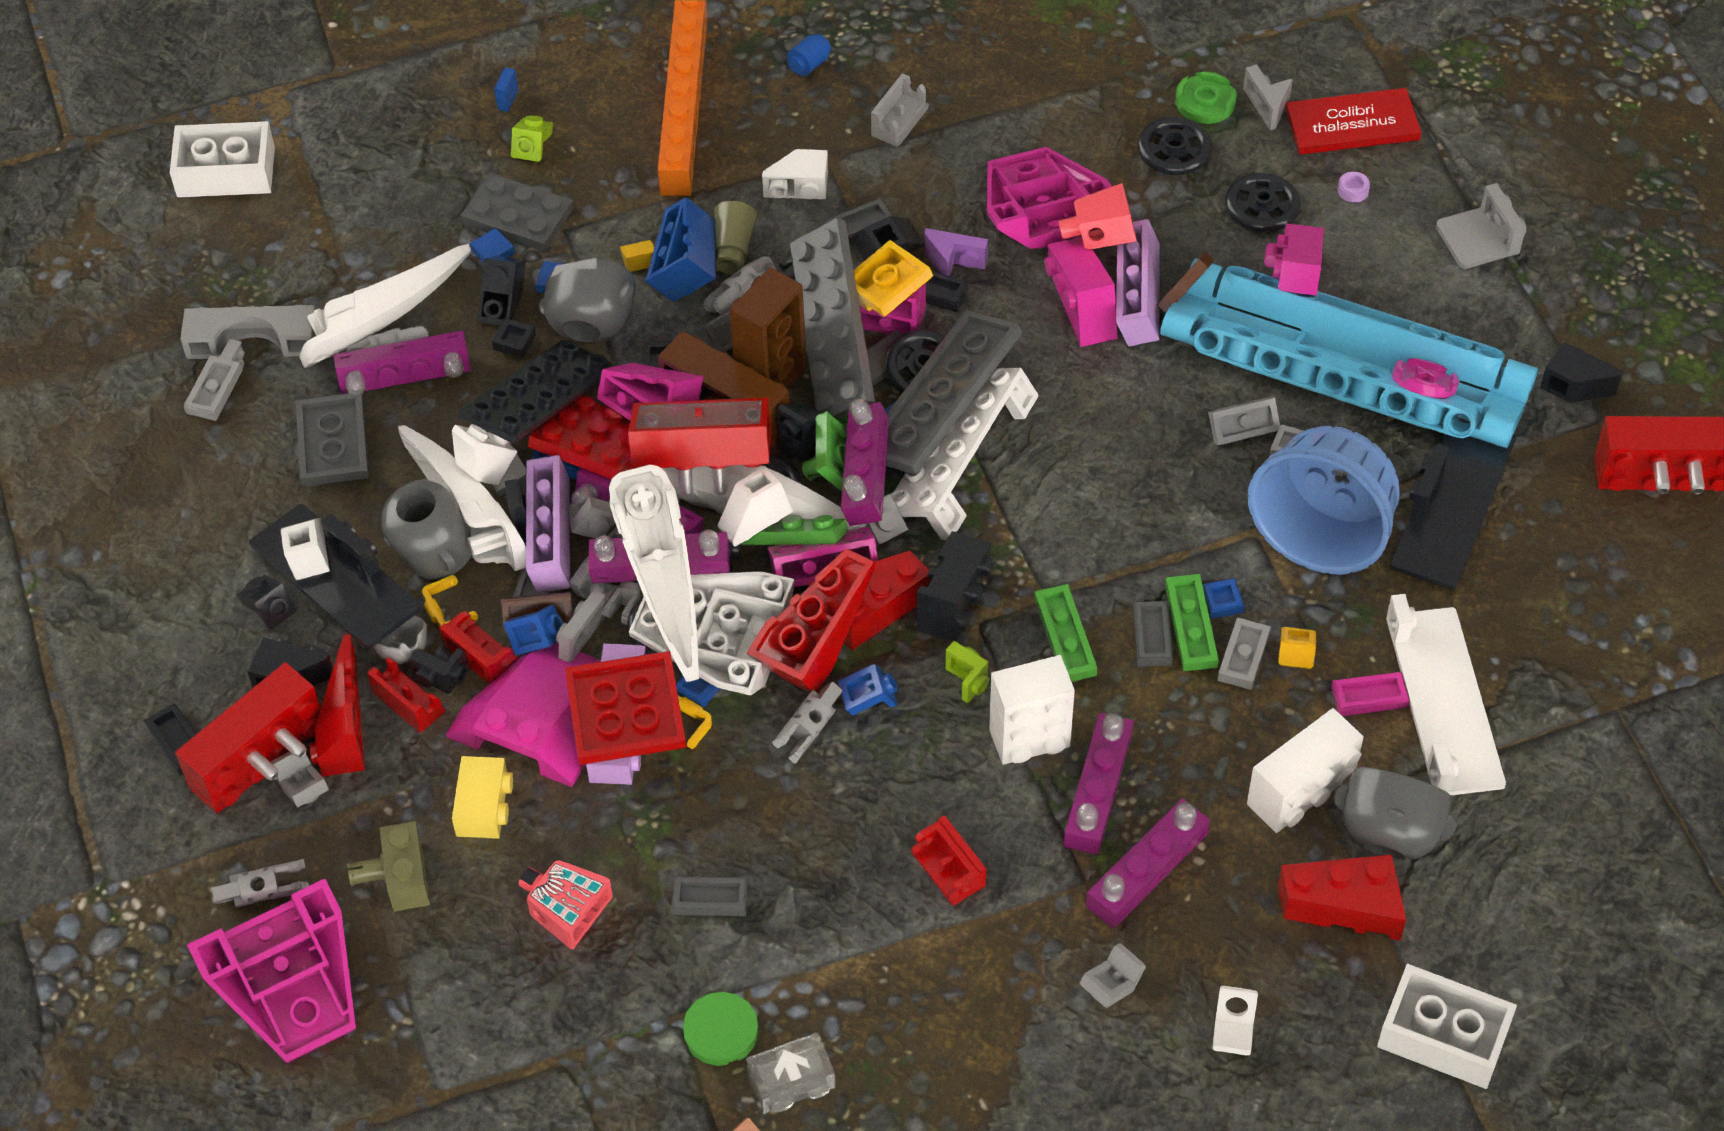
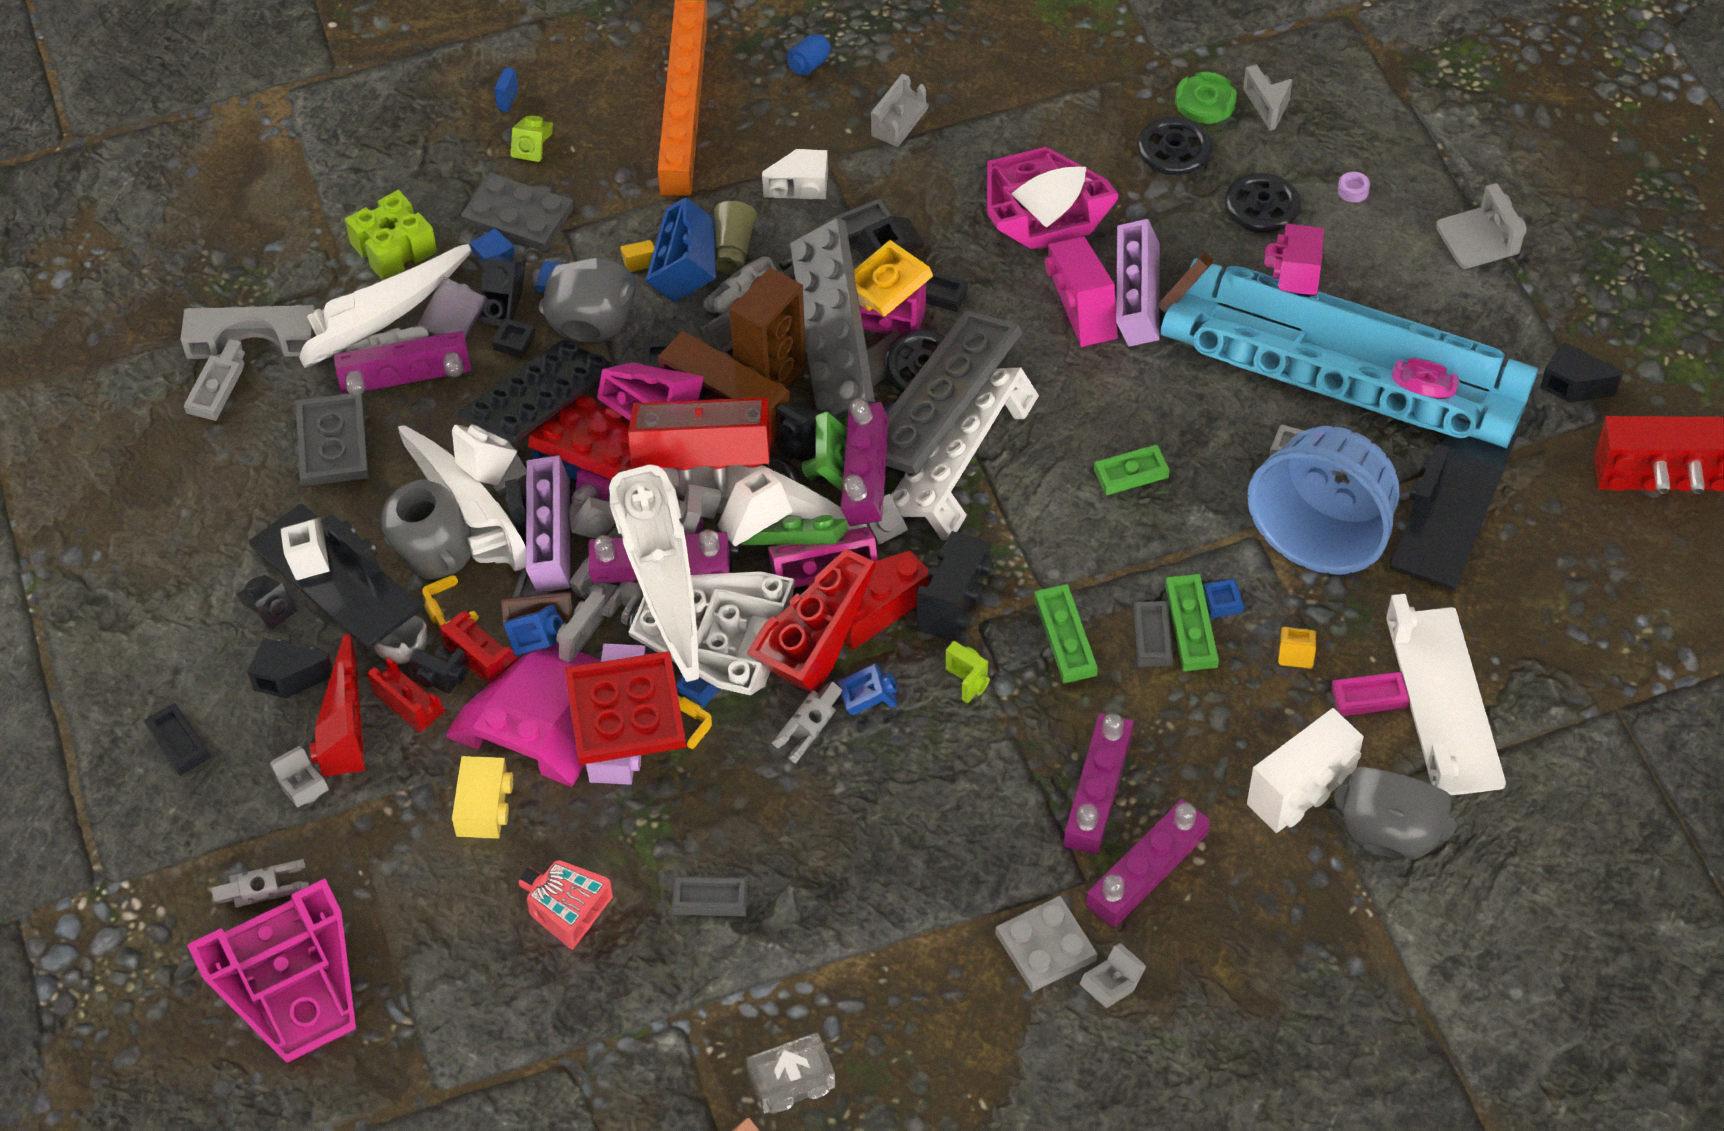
white brick [170,121,275,197] -> none
red piece [175,662,321,814] -> none
olive brick [347,821,430,912] -> none
bright green tile [683,992,759,1066] -> none
red hinge [911,815,986,906] -> none
medium lavender slope [924,228,988,276] -> none
white brick [989,655,1075,765] -> none
coral torso [1058,183,1137,250] -> none
light grey plate [1208,397,1280,445] -> none
white bracket [1212,986,1258,1055] -> none
light grey plate [1217,617,1271,690] -> none
red wedge [1277,855,1406,941] -> none
red tile [1285,88,1422,155] -> none
white brick [1377,964,1517,1089] -> none
none -> lime brick [345,189,437,281]
none -> clear purple piece [417,277,488,340]
none -> light grey bracket [678,484,722,534]
none -> light grey plate [995,896,1097,992]
none -> white sticker [1011,167,1086,227]
none -> bright green plate [1094,445,1169,495]

